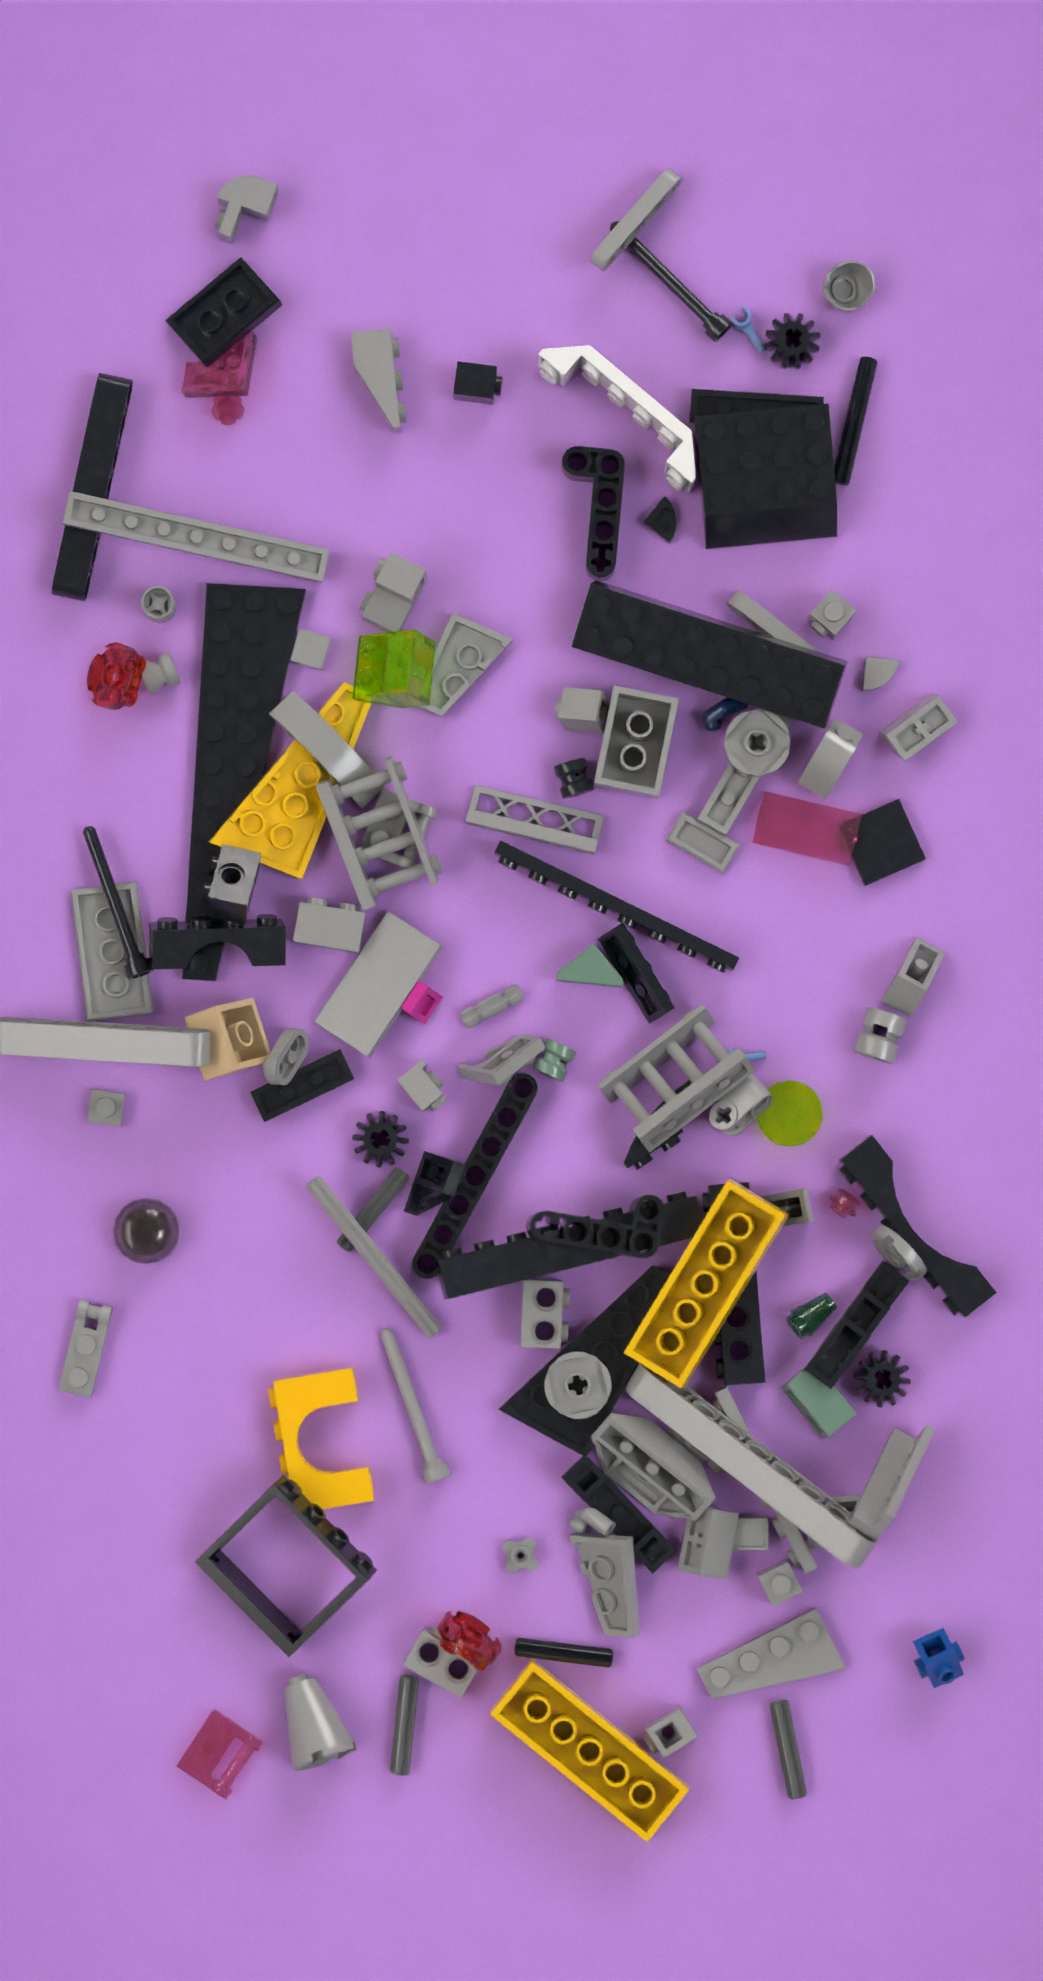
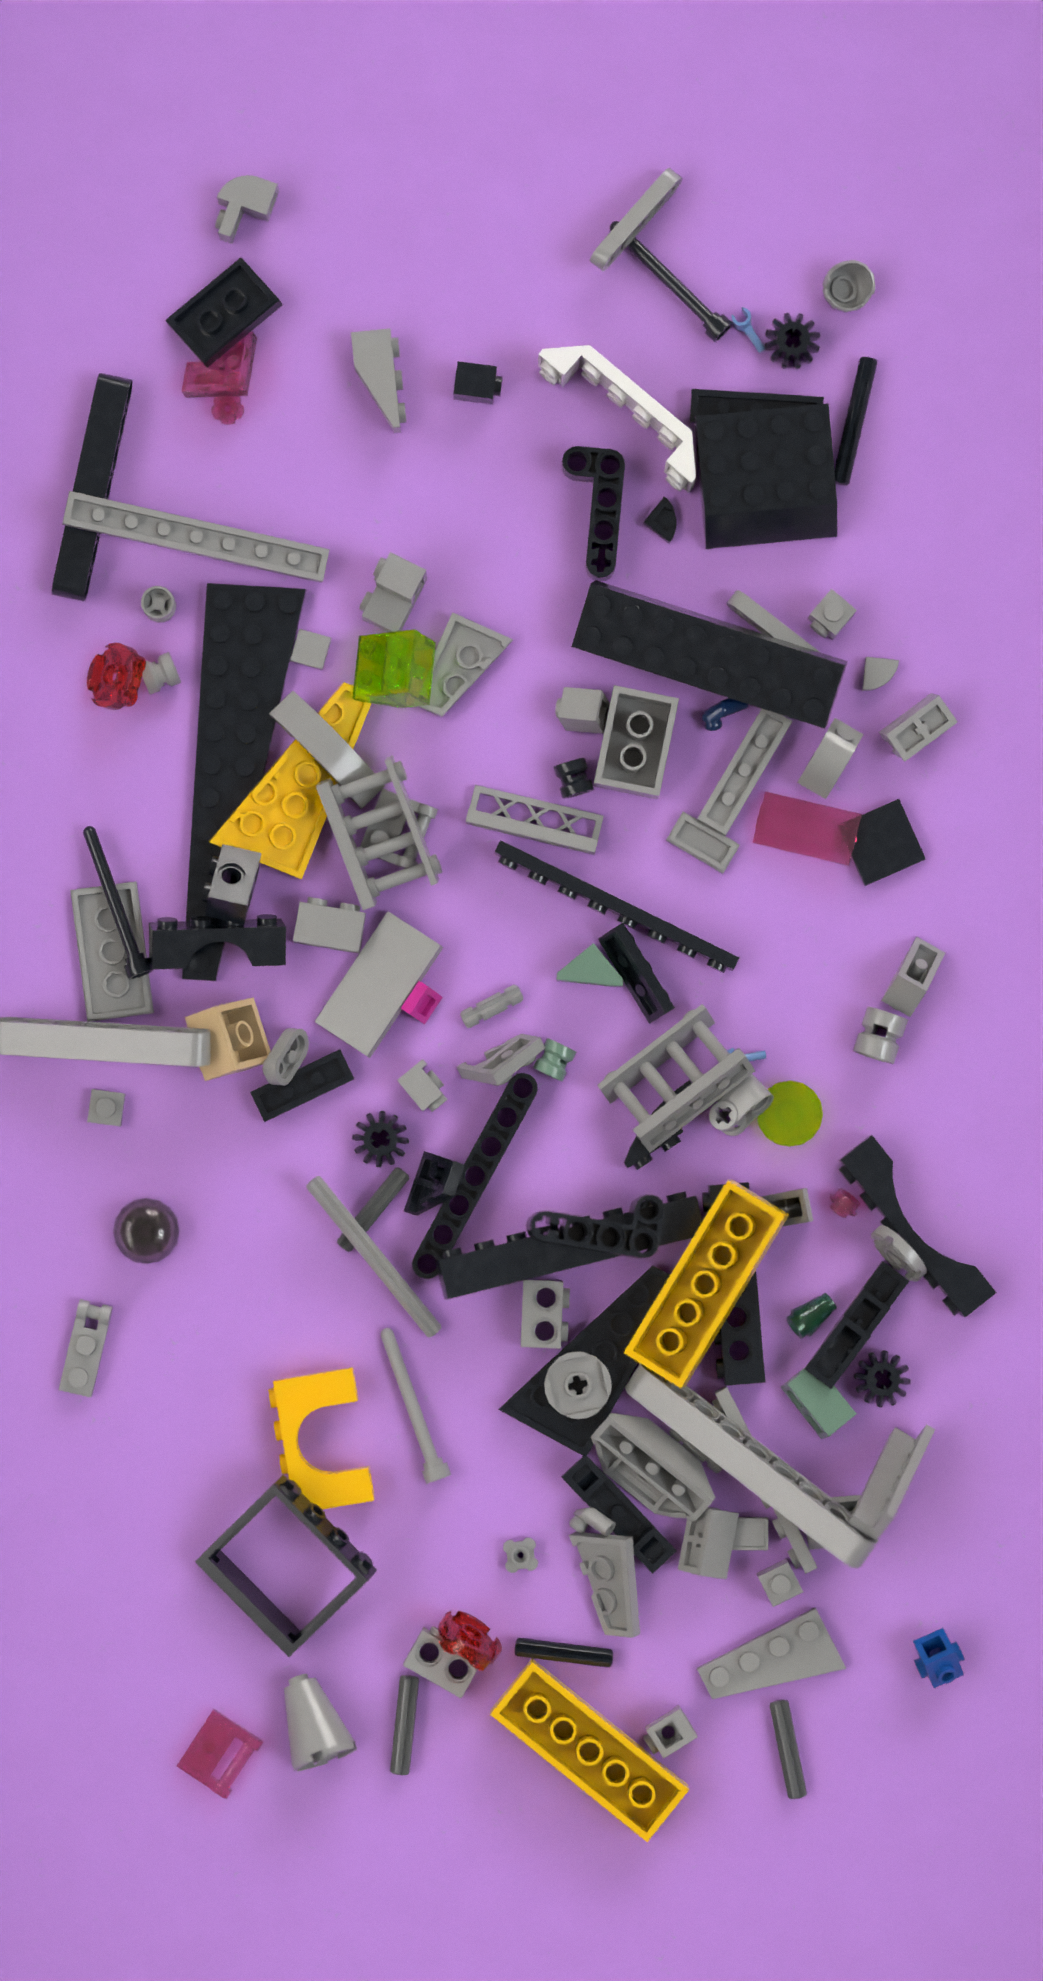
light grey plate [723,710,791,777] -> none

